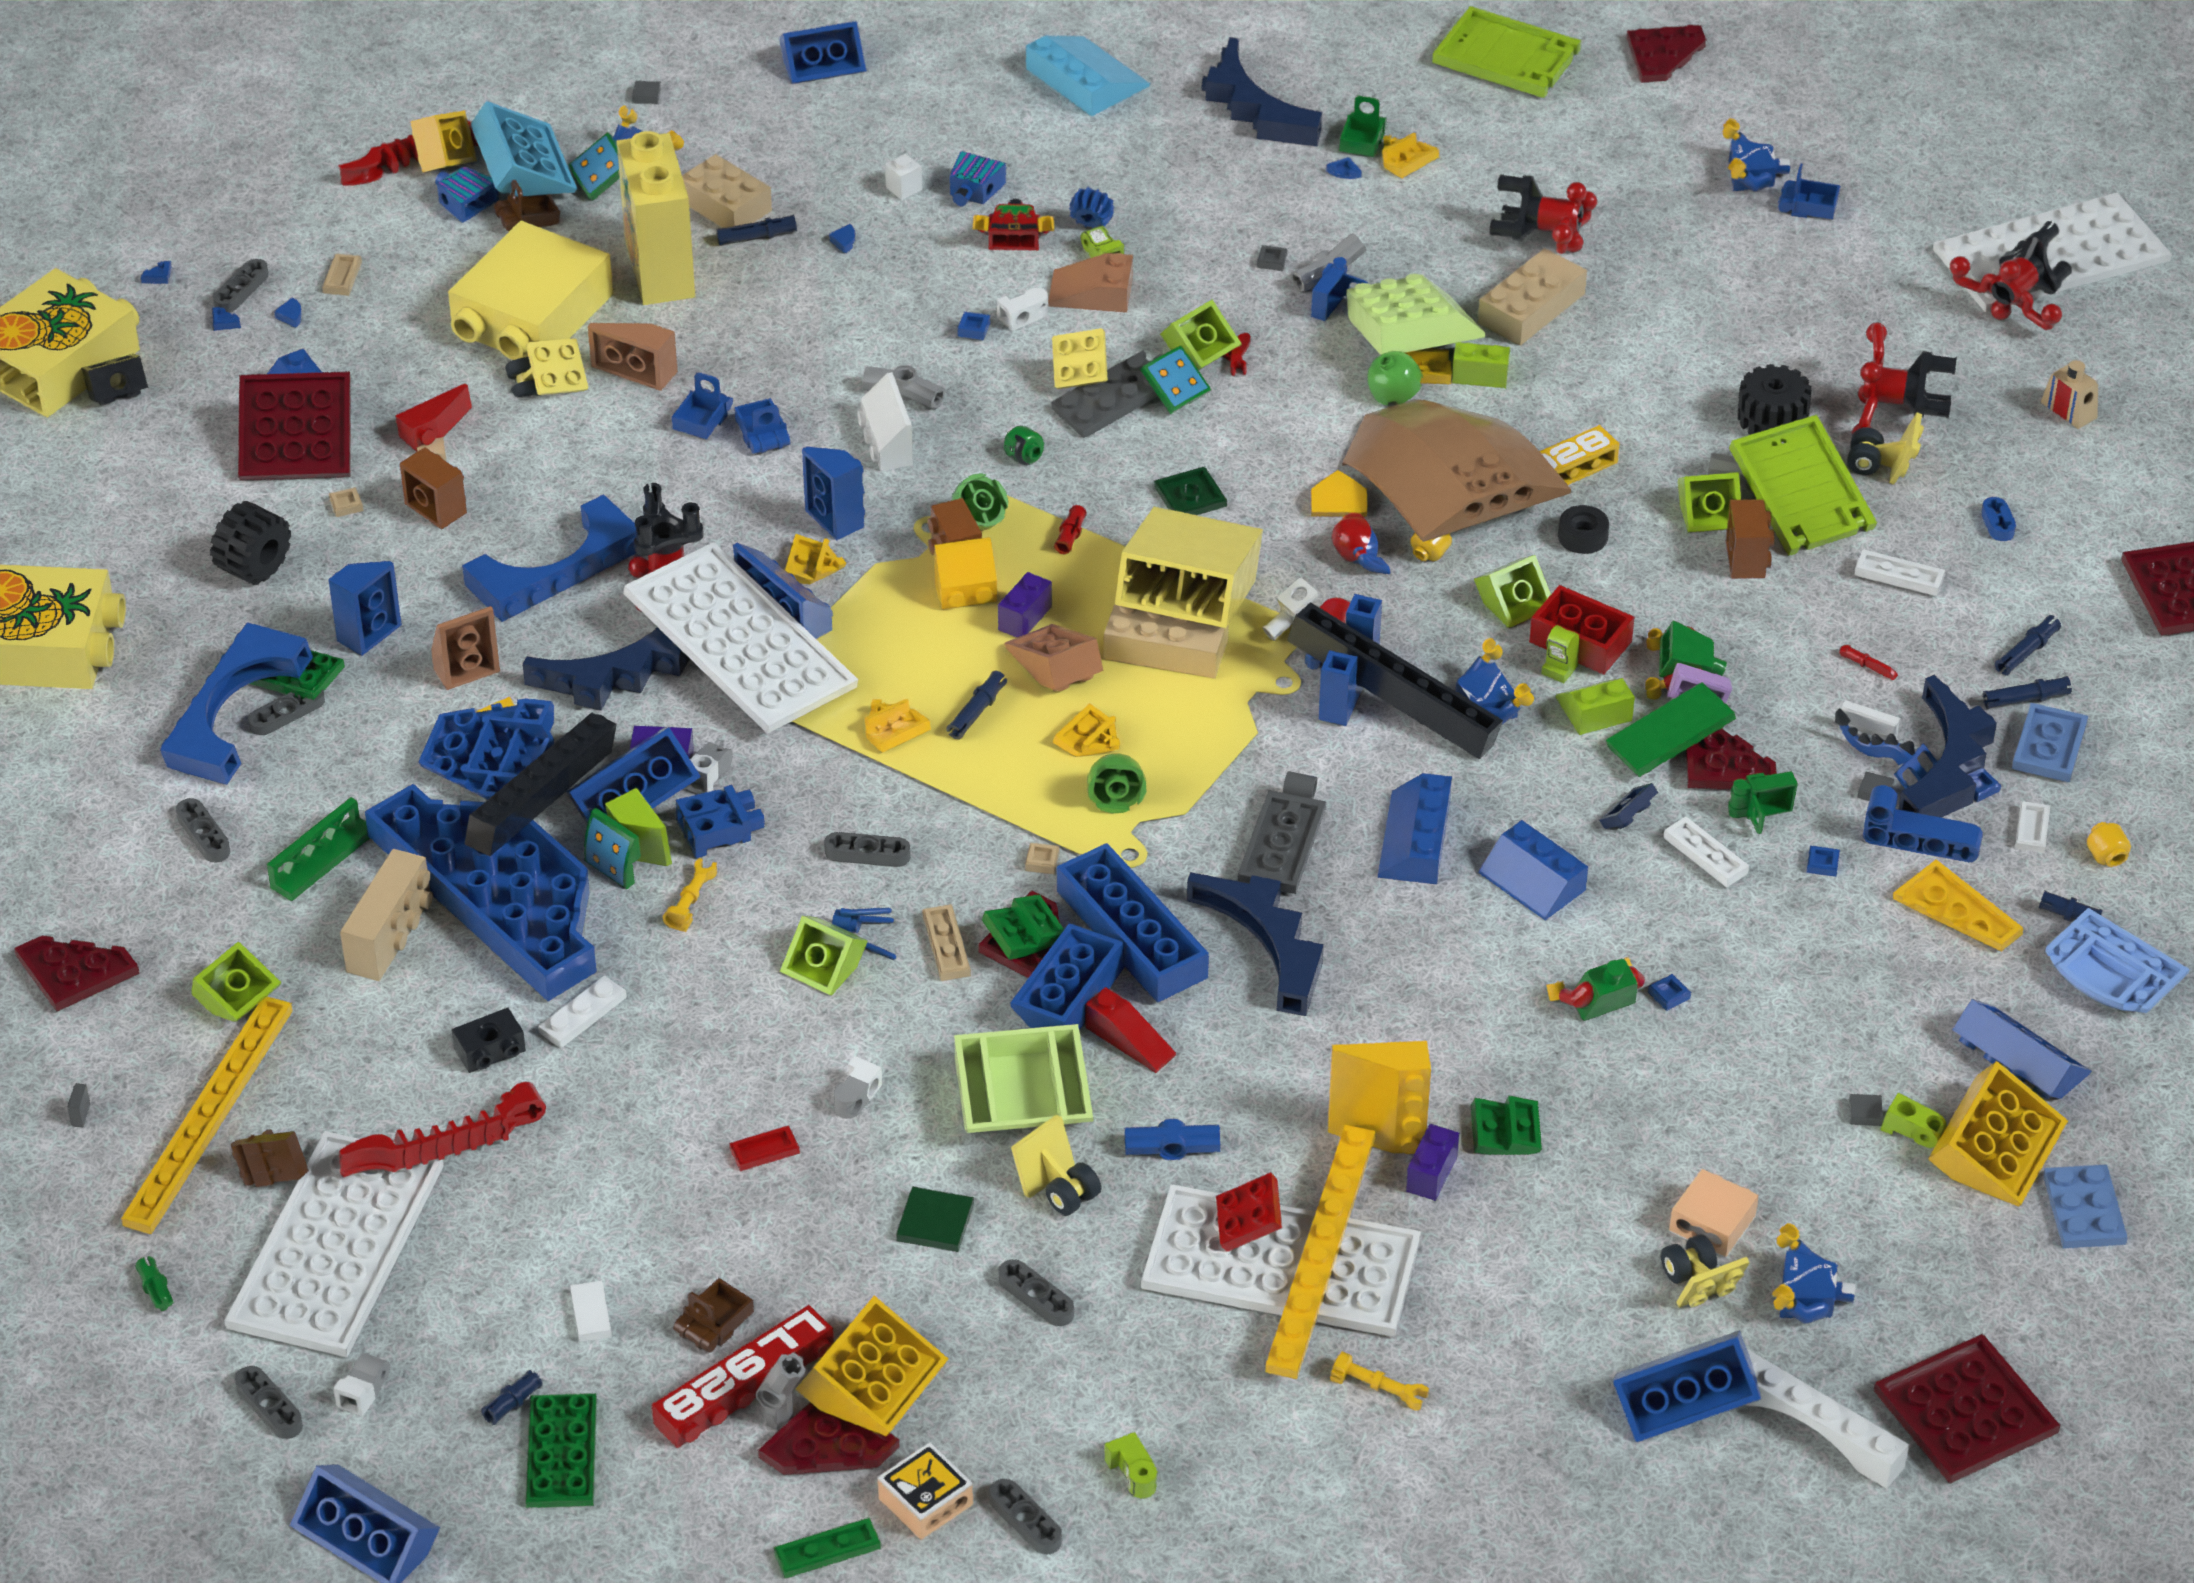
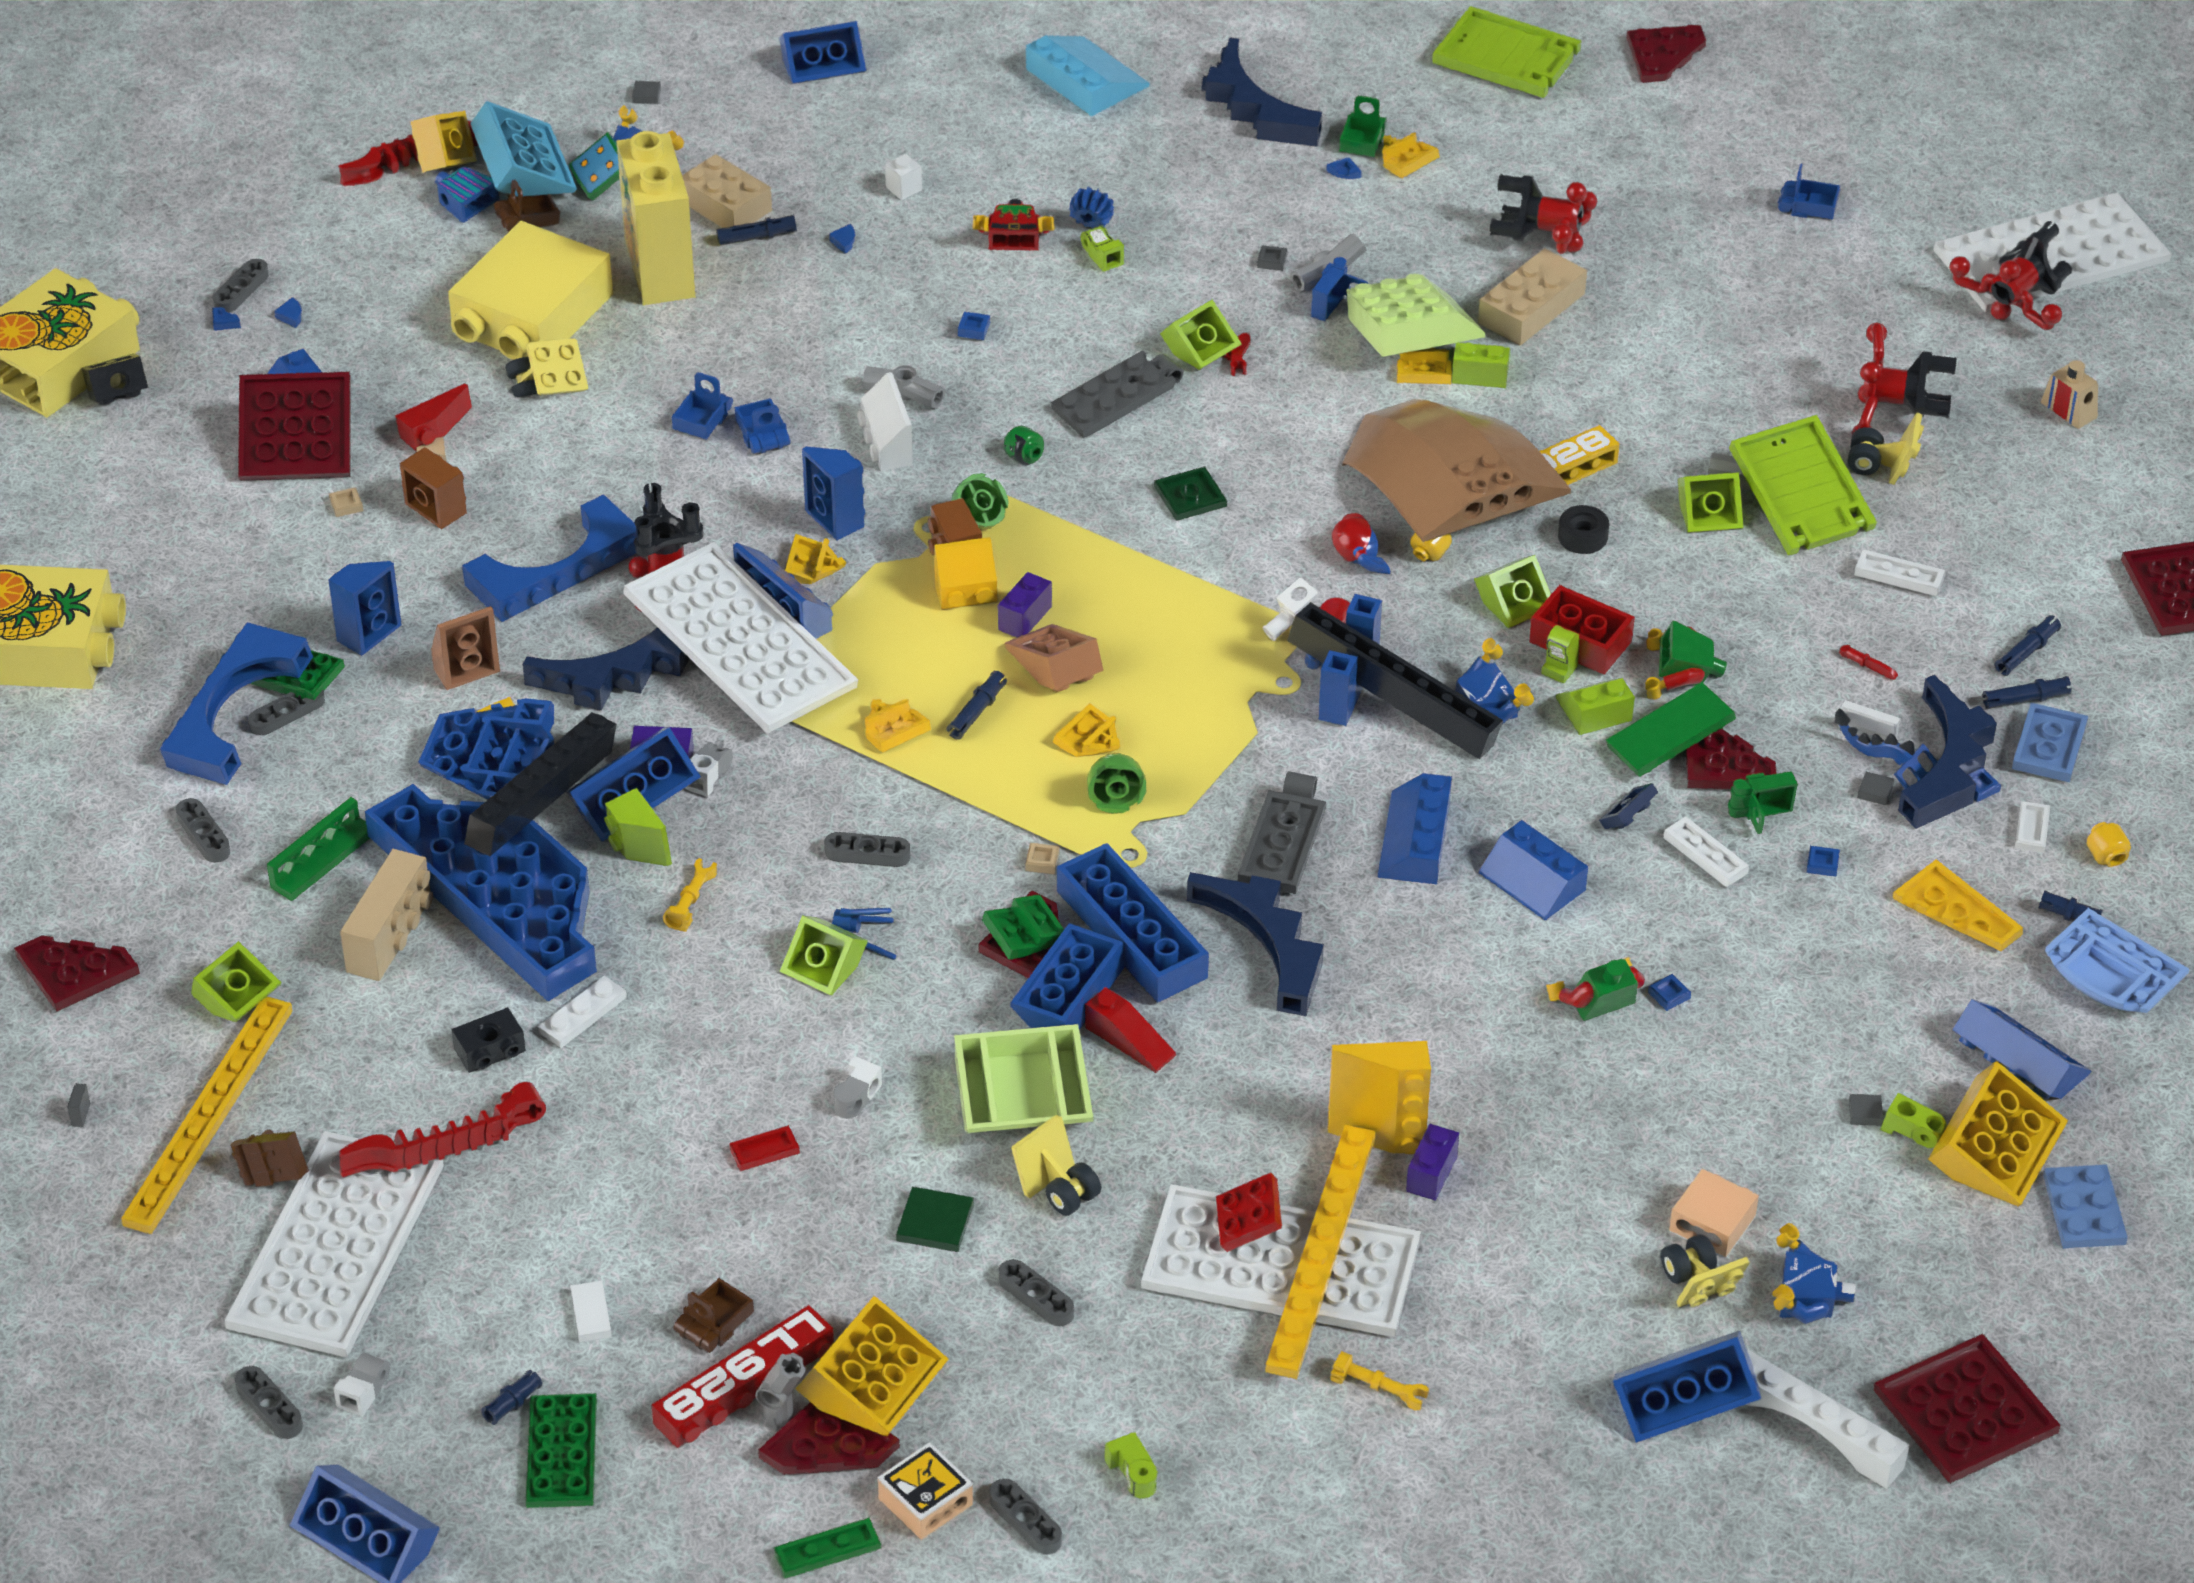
green axle [135,1256,173,1311] -> none
blue tile [141,261,172,284] -> none
black wheel [210,501,291,585] -> none
tan tile [322,254,362,296] -> none
slope [584,808,641,890] -> none
nougat slope [588,323,678,391] -> none
blue hips [676,785,765,858] -> none
tan tile [922,904,971,981] -> none
blue torso [950,151,1006,206] -> none
white leg [997,288,1048,331] -> none
nougat slope [1048,253,1133,313] -> none
light yellow plate [1052,328,1108,389] -> none
red pin [1054,505,1087,555] -> none
tan brick [1104,604,1229,678] -> none
light yellow brick [1115,507,1263,628] -> none
blue piece [1125,1119,1220,1160] -> none
slope [1140,345,1212,414] -> none
yellow slope [1311,470,1367,517] -> none
bright green cylinder [1367,351,1423,405] -> none
green slope [1471,1095,1542,1155] -> none
lavender slope [1667,663,1732,703] -> none
blue torso [1722,118,1790,192] -> none
dark orange brick [1725,499,1774,579] -> none
black wheel [1737,364,1812,435] -> none
blue beam [1863,785,1983,863] -> none
blue beam [1981,497,2016,541] -> none

